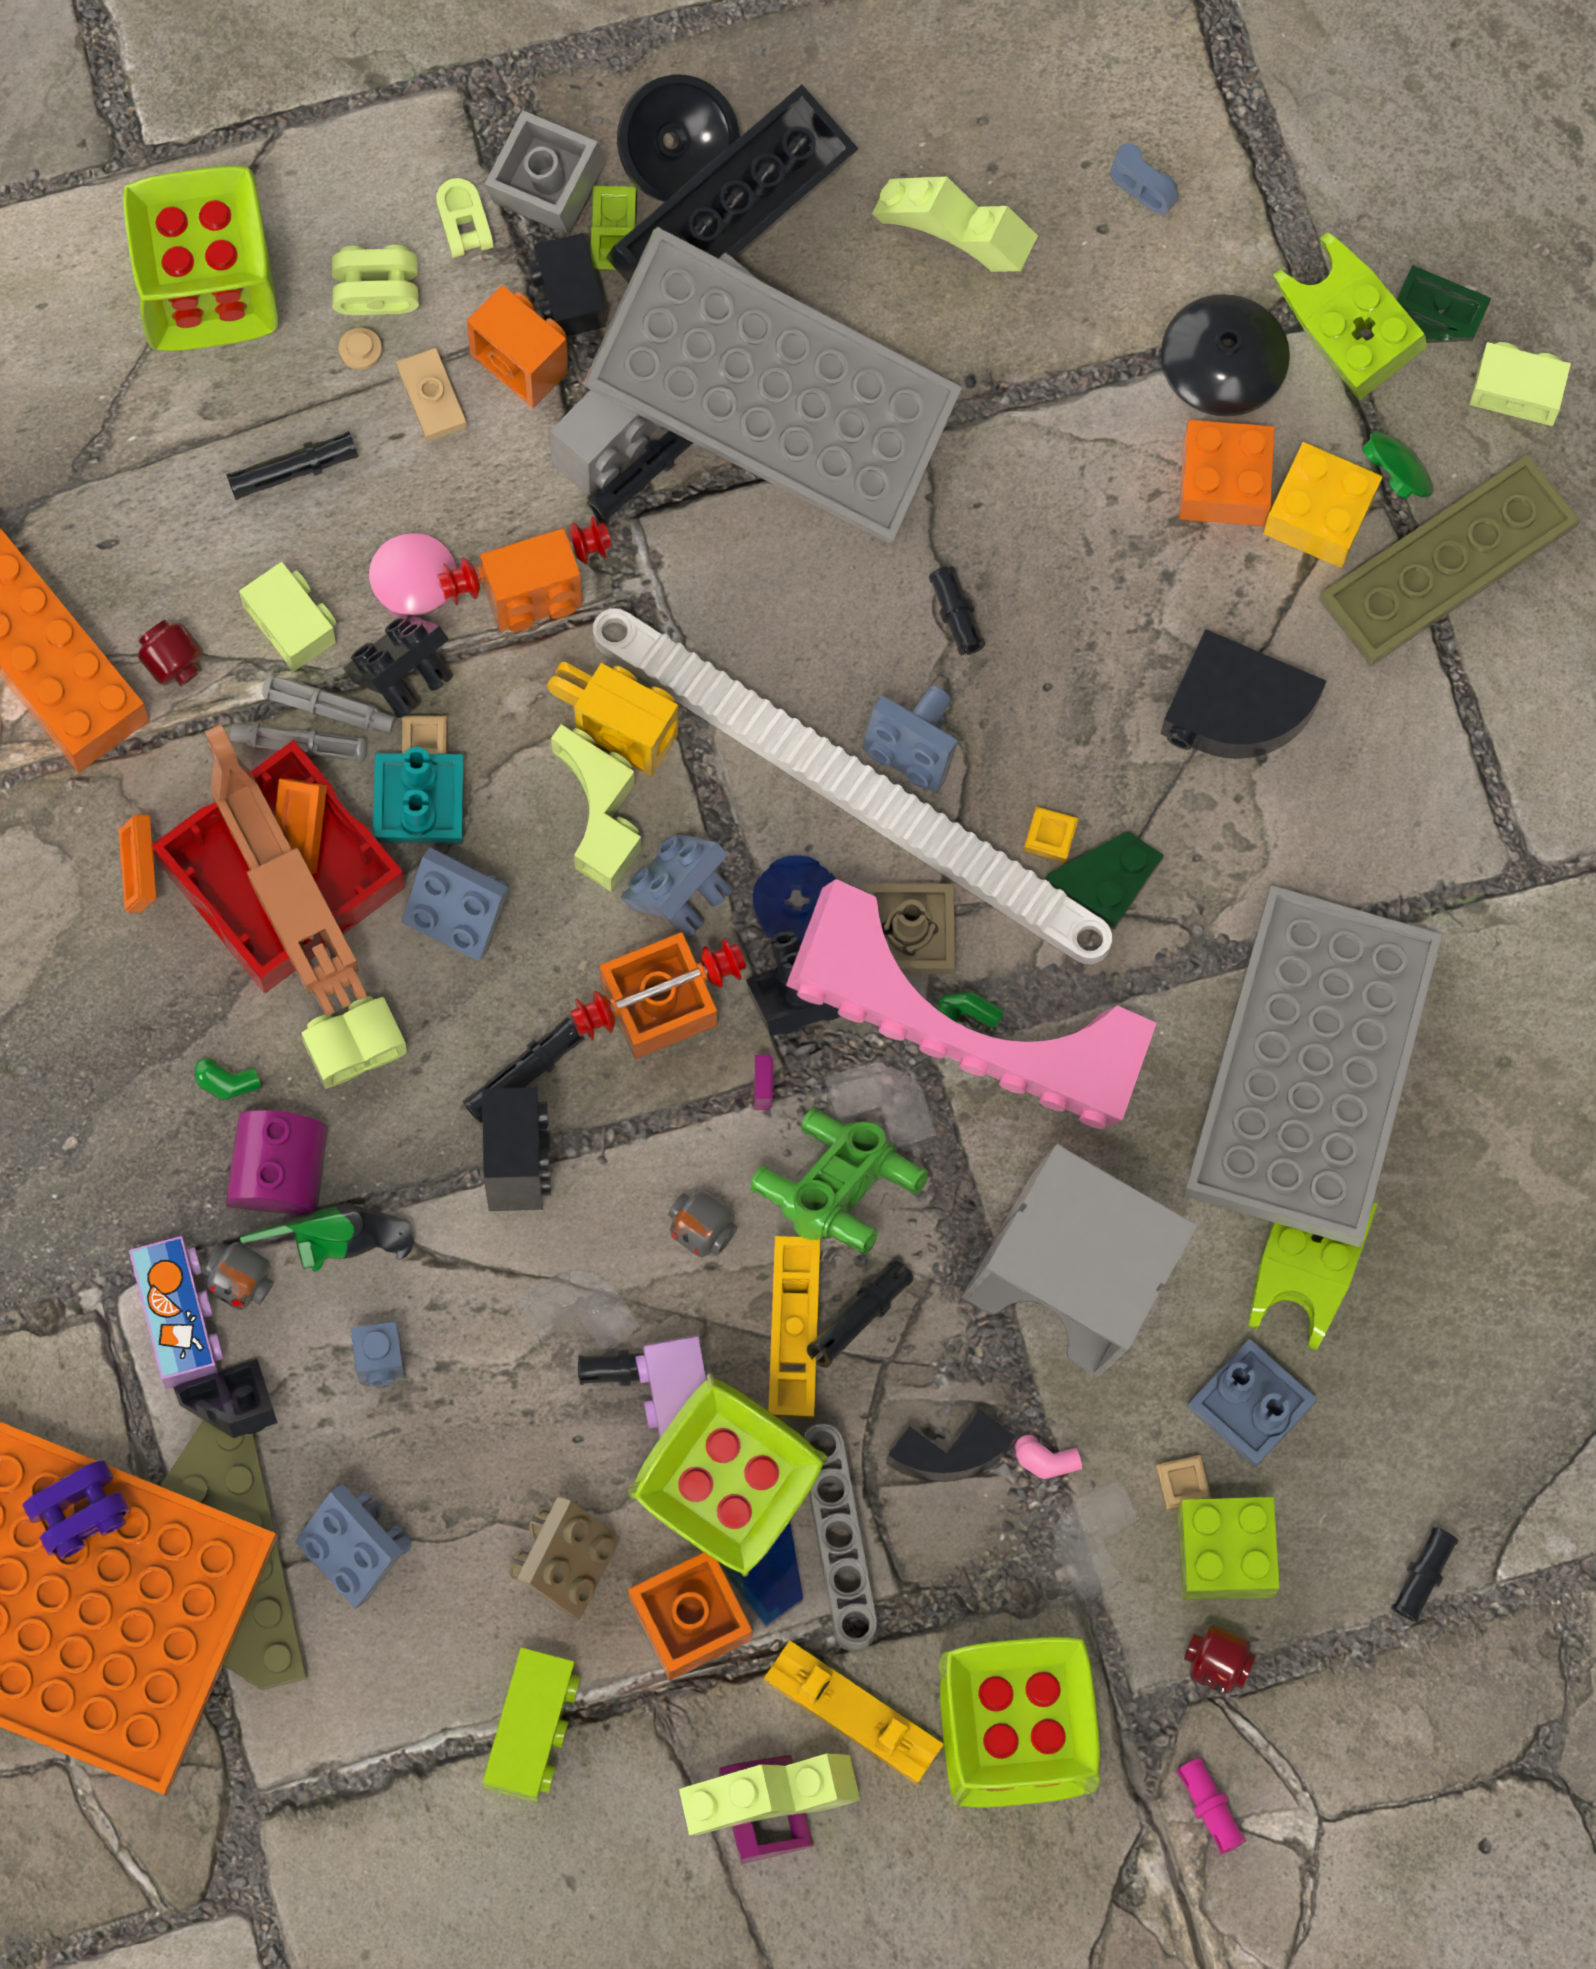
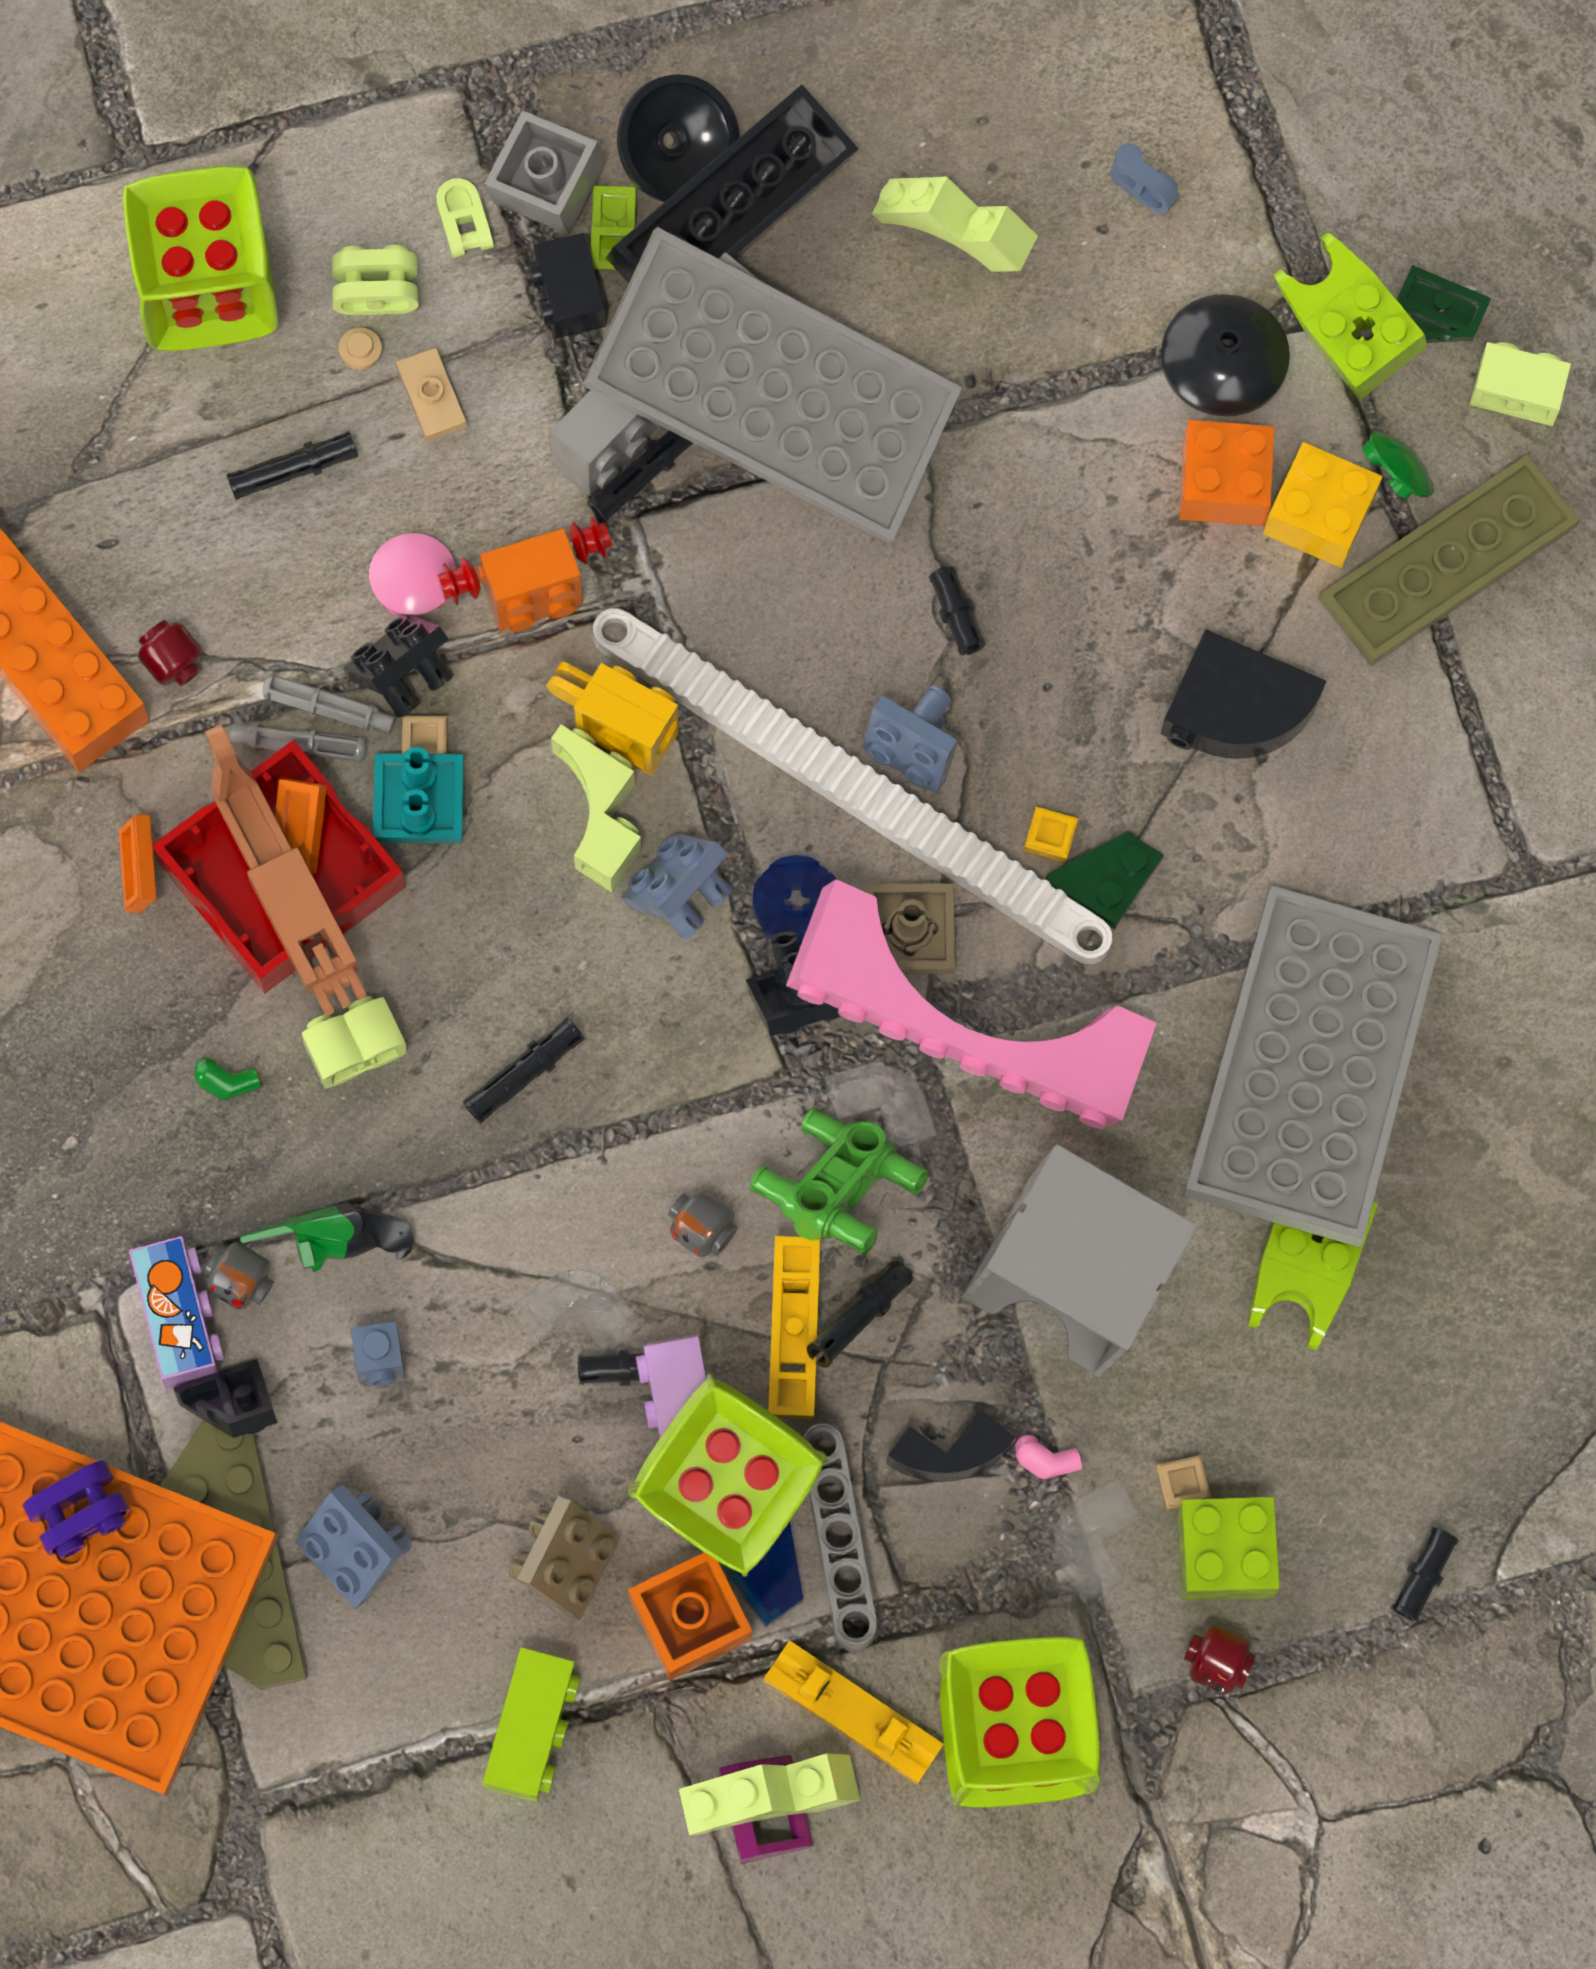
magenta brick [226,1110,328,1215] -> none
yellowish green brick [239,562,337,672] -> none
sand blue plate [401,848,510,962] -> none
orange brick [467,285,568,409] -> none
black brick [482,1087,551,1211] -> none
orange brick [570,932,746,1059] -> none
magenta tile [754,1055,773,1110] -> none
green arm [937,992,1004,1029] -> none
dark pink pin [1176,1757,1247,1855] -> none
sand blue plate [1187,1338,1318,1468] -> none

